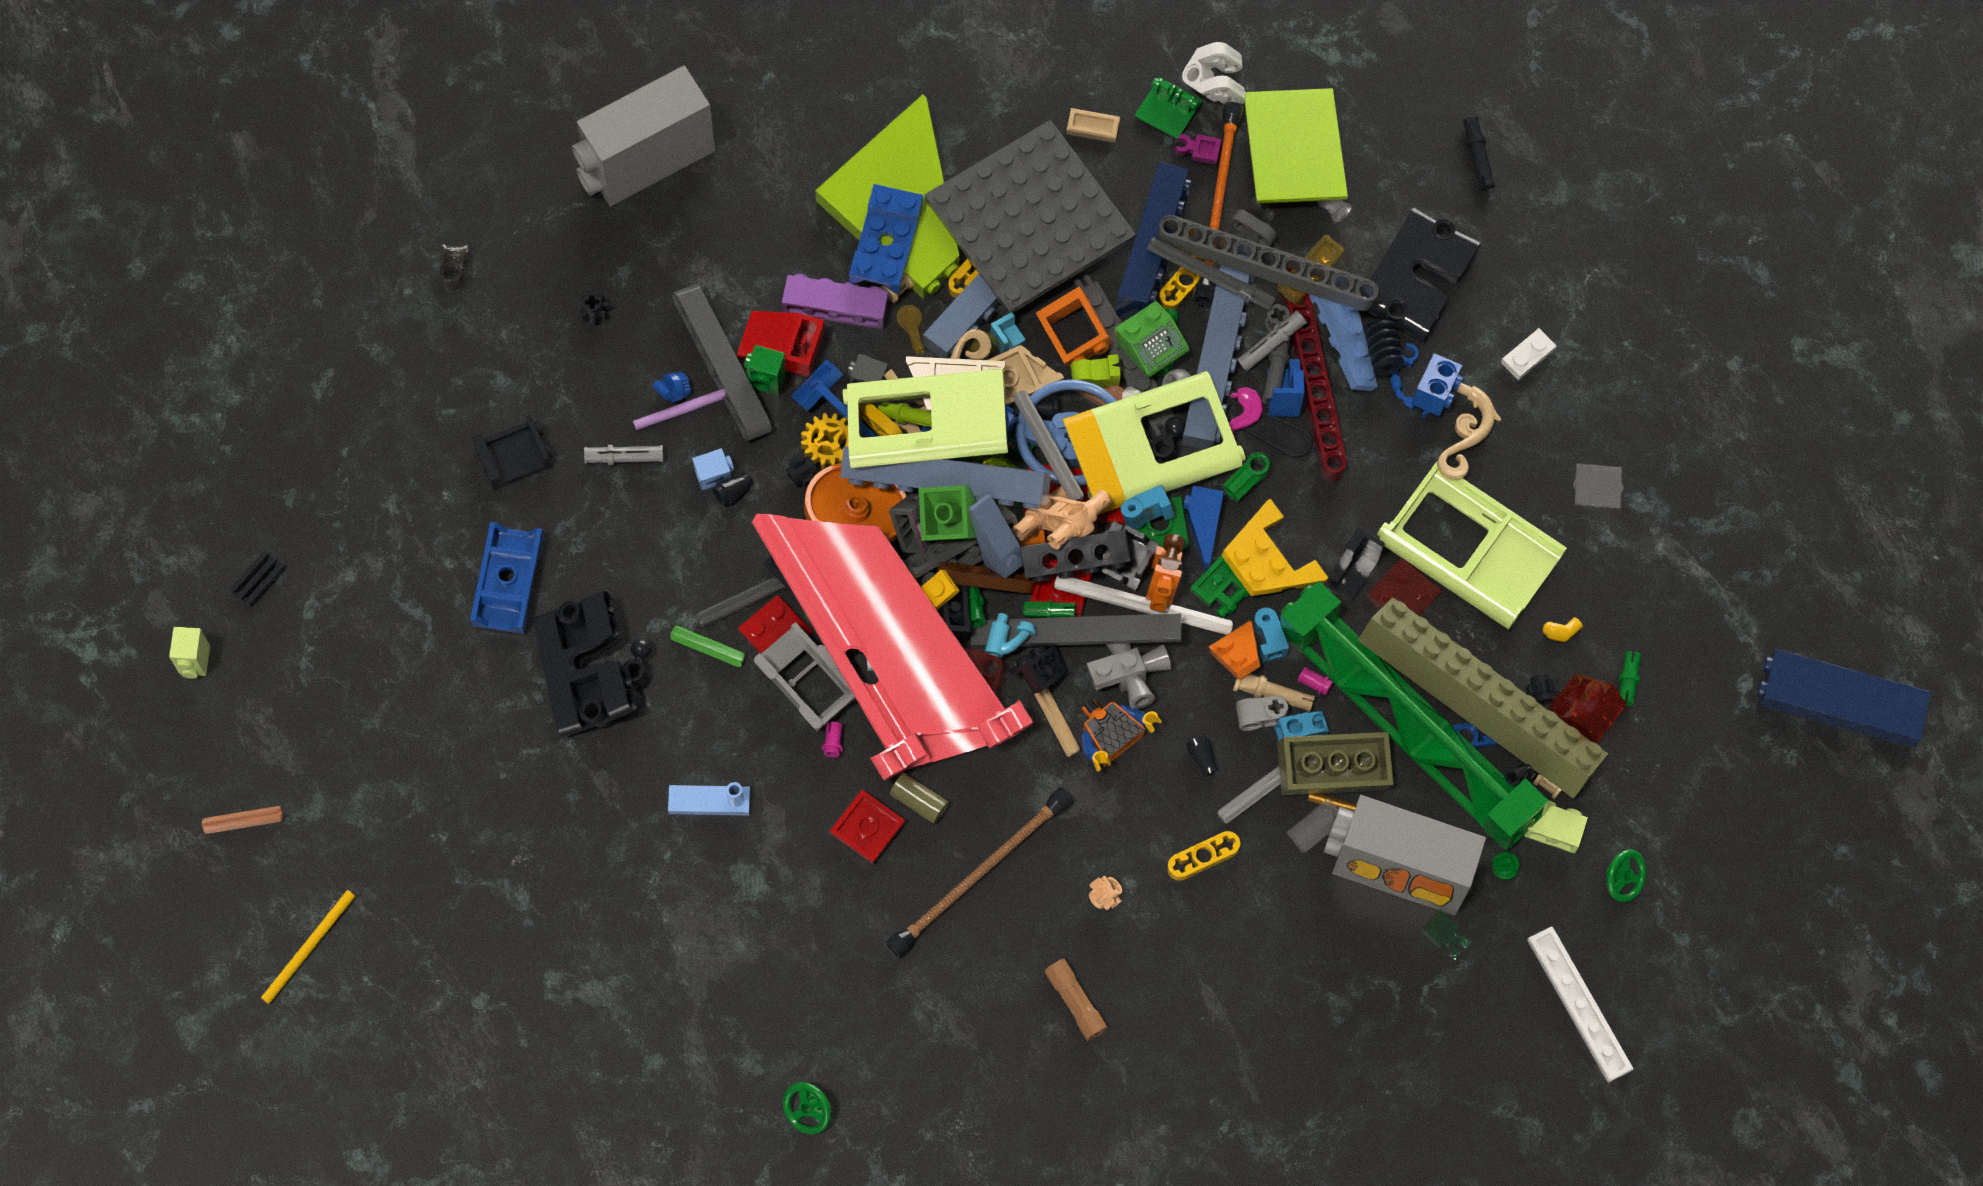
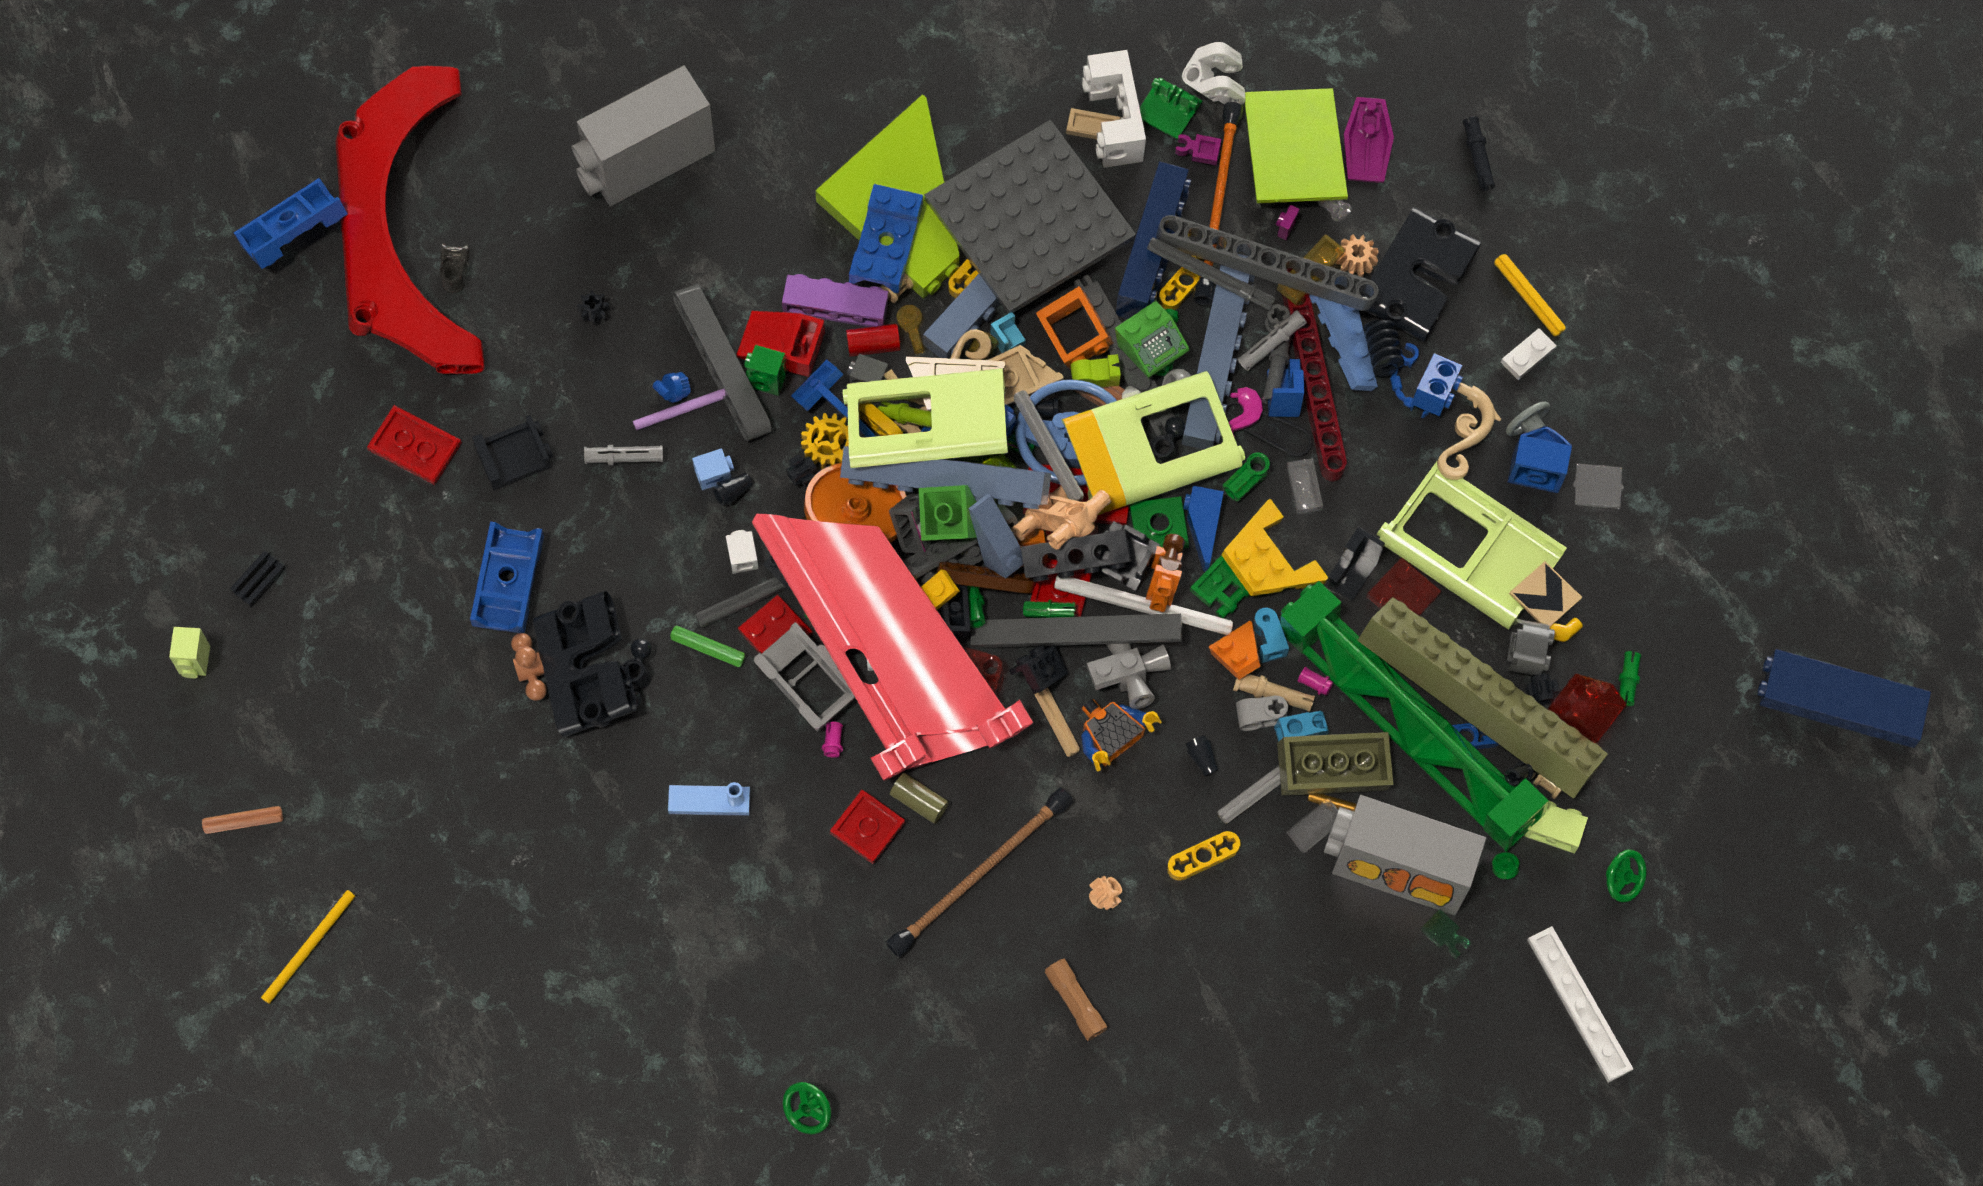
medium azure plant [984,613,1036,658] -> none
dark azure leg [1121,485,1175,529] -> none
dark grey beam [1230,210,1277,247] -> none
none -> blue piece [234,178,348,269]
none -> red panel [336,66,484,374]
none -> red tile [367,405,462,485]
none -> nougat piece [511,633,547,701]
none -> white brick [726,530,758,574]
none -> red brick [846,324,900,357]
none -> white plate [1082,50,1146,168]
none -> magenta plate [1276,205,1299,240]
none -> clear plate [1287,459,1323,514]
none -> light nougat gear [1335,234,1378,277]
none -> magenta piece [1344,97,1394,183]
none -> yellow axle [1494,254,1566,336]
none -> blue piece [1506,401,1572,493]
none -> dark grey brick [1507,619,1555,676]
none -> tan piece [1509,561,1582,627]

